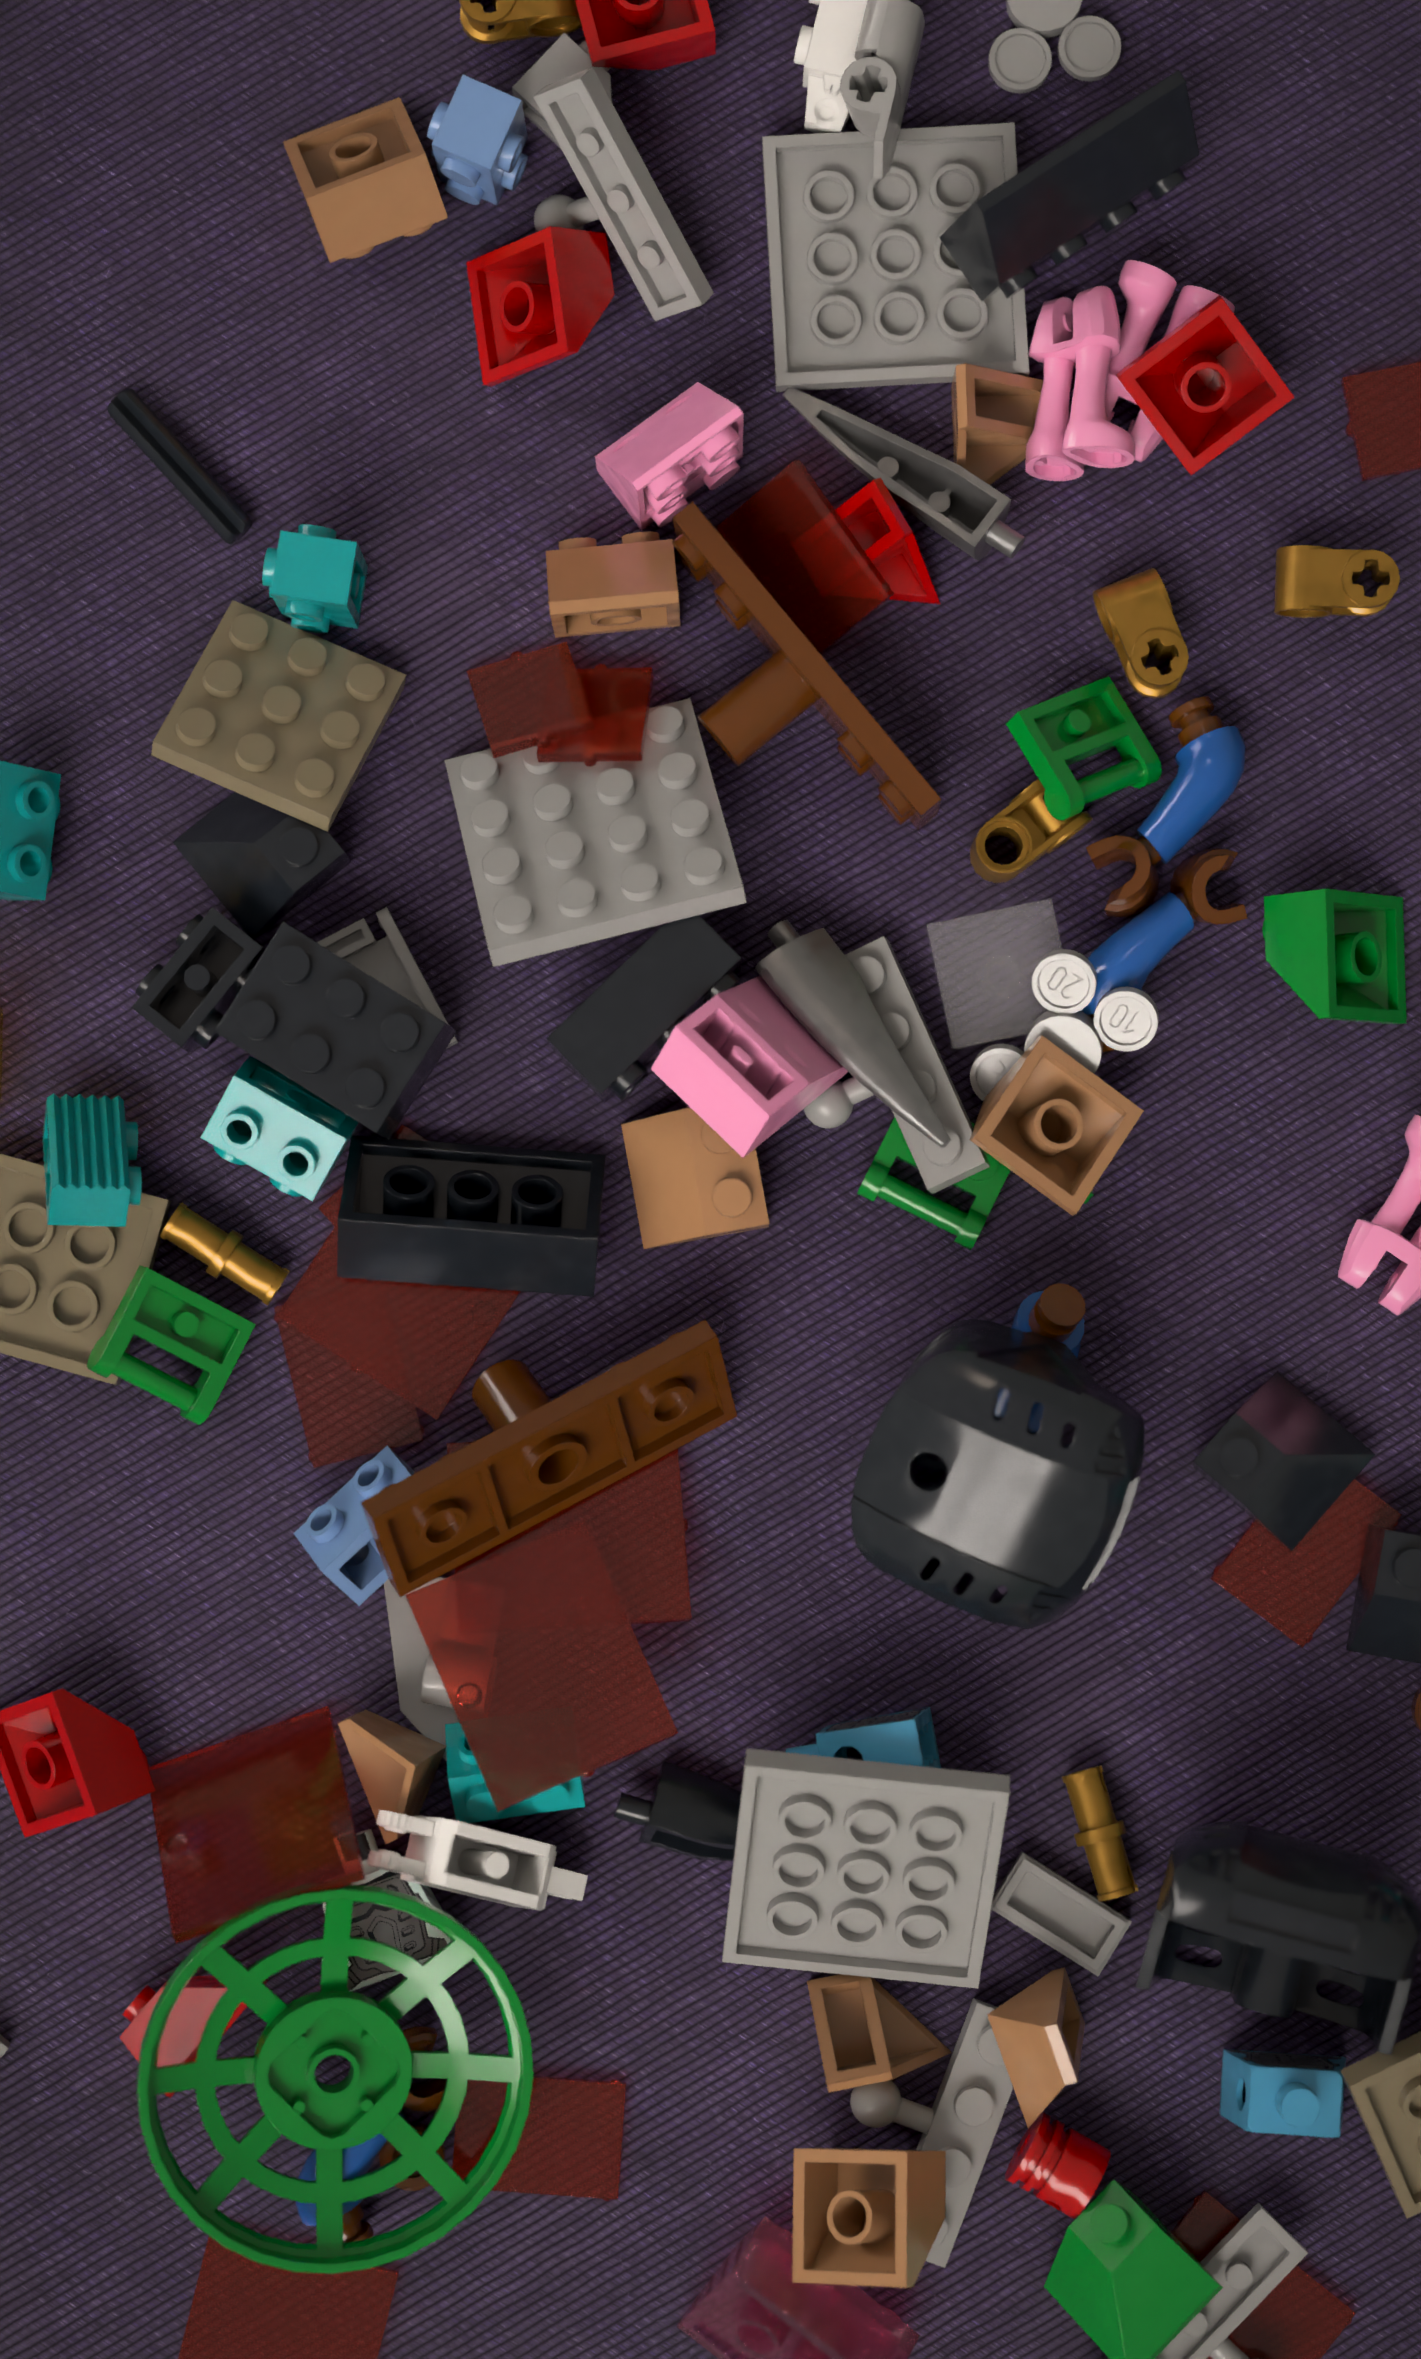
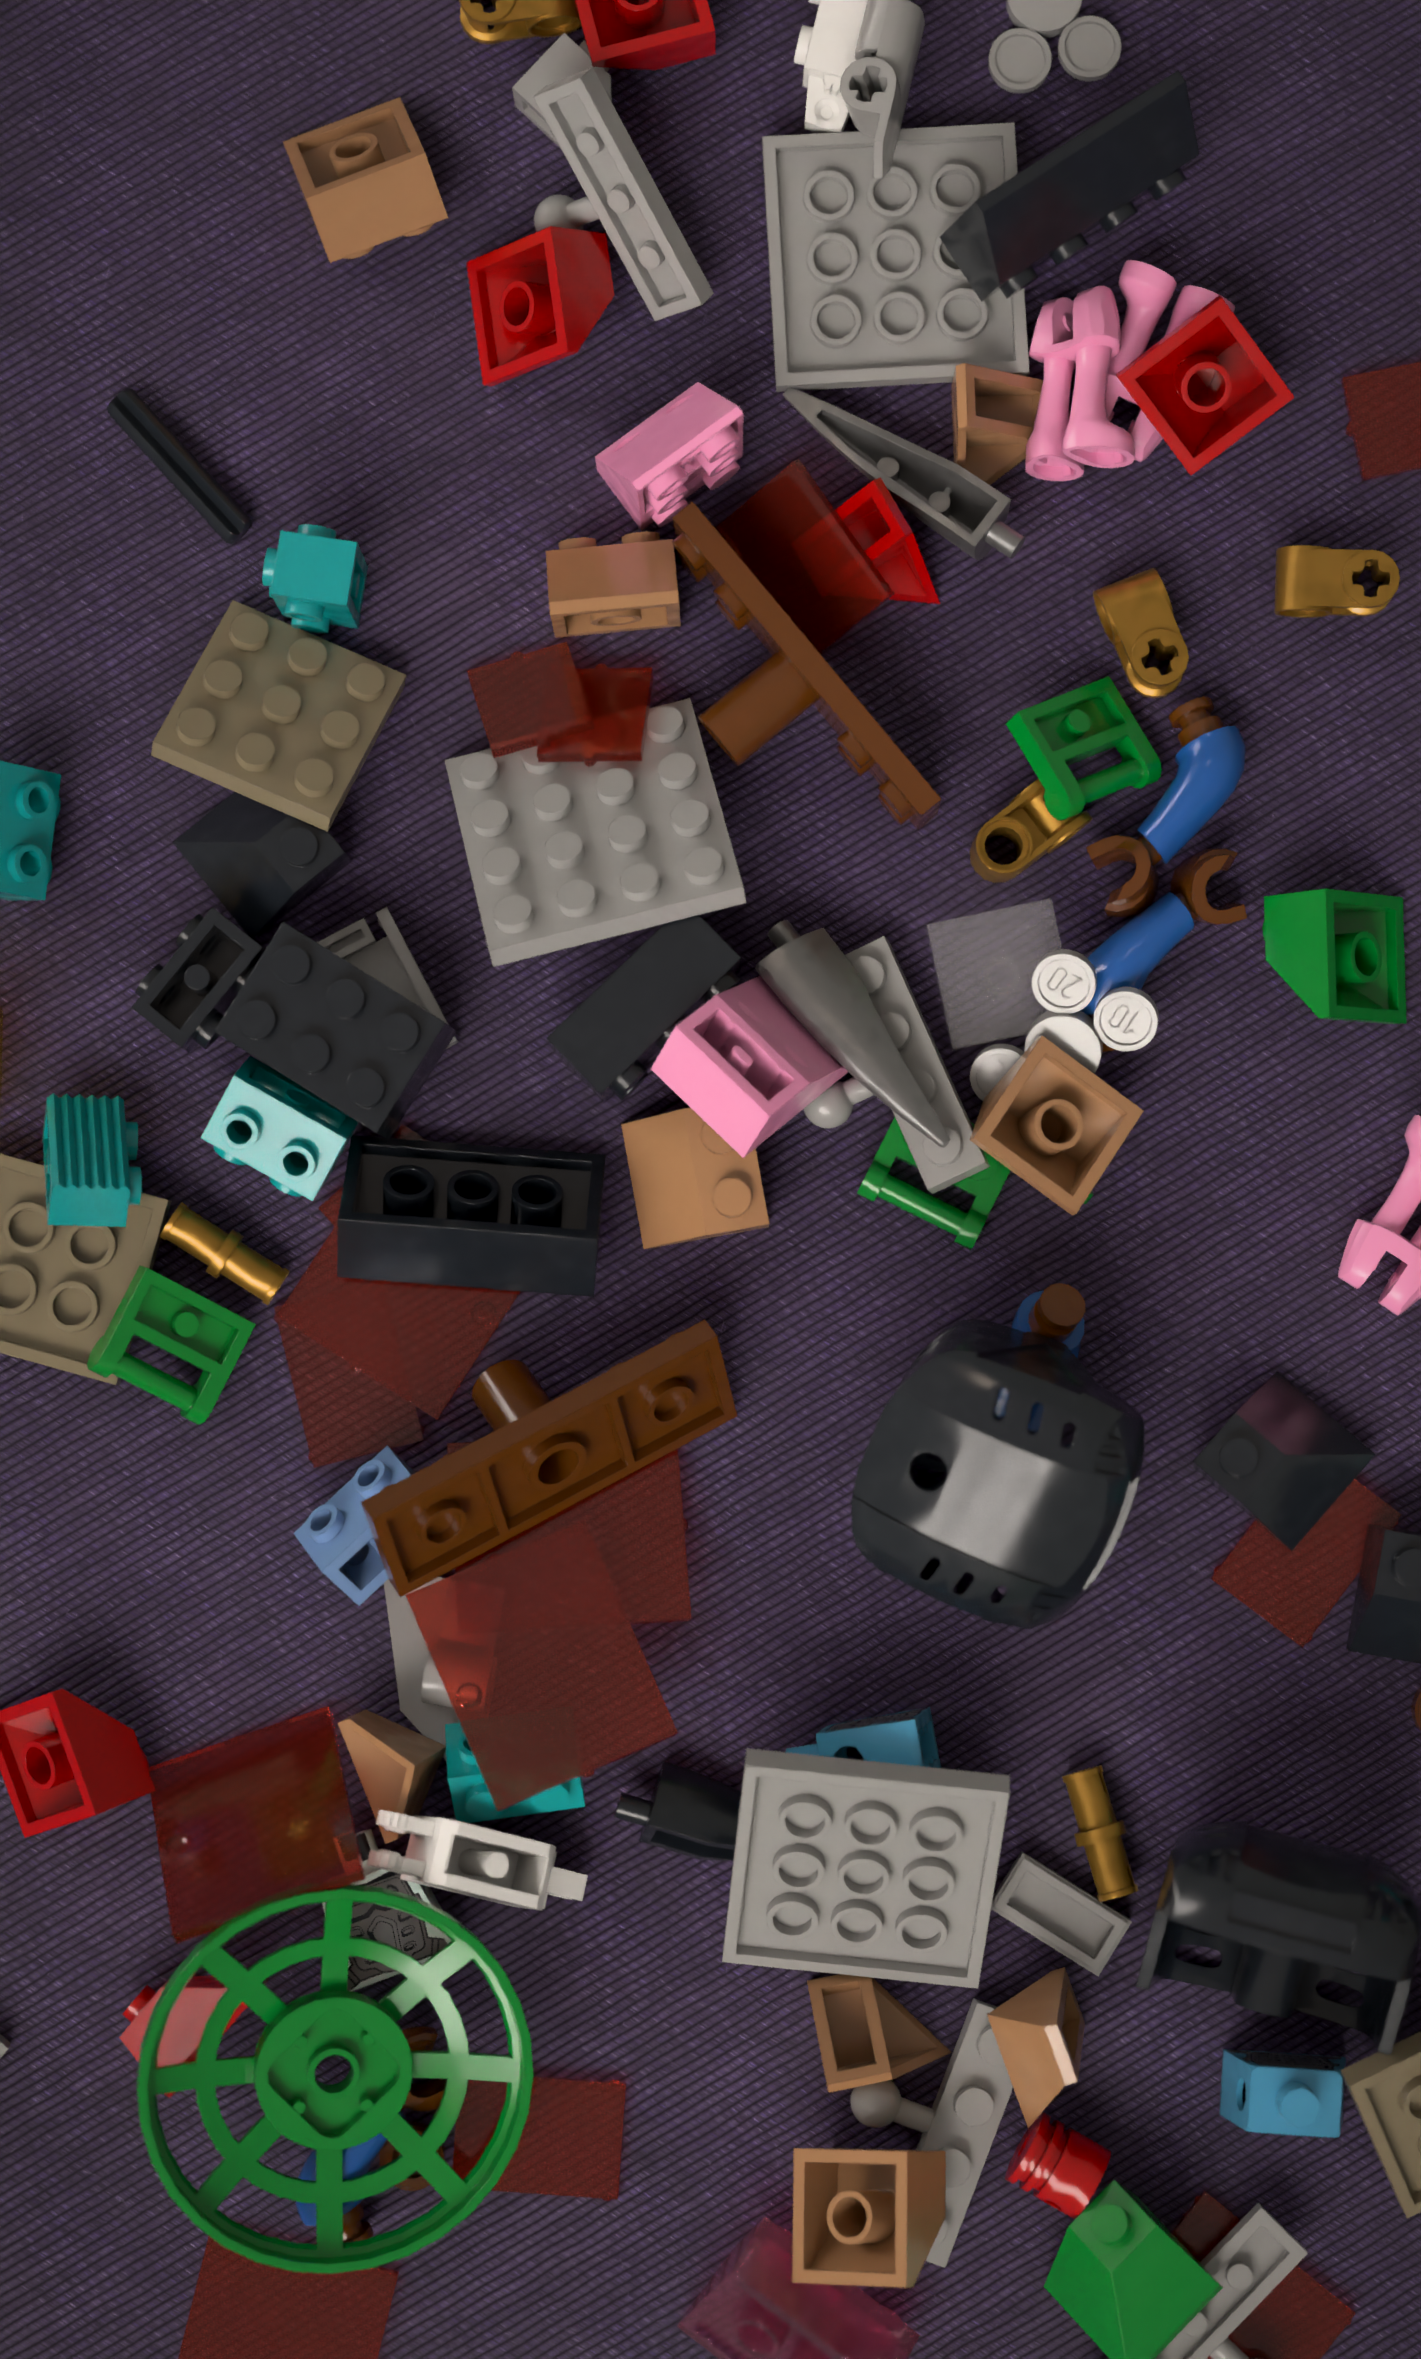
medium blue brick [427,75,528,205] -> none

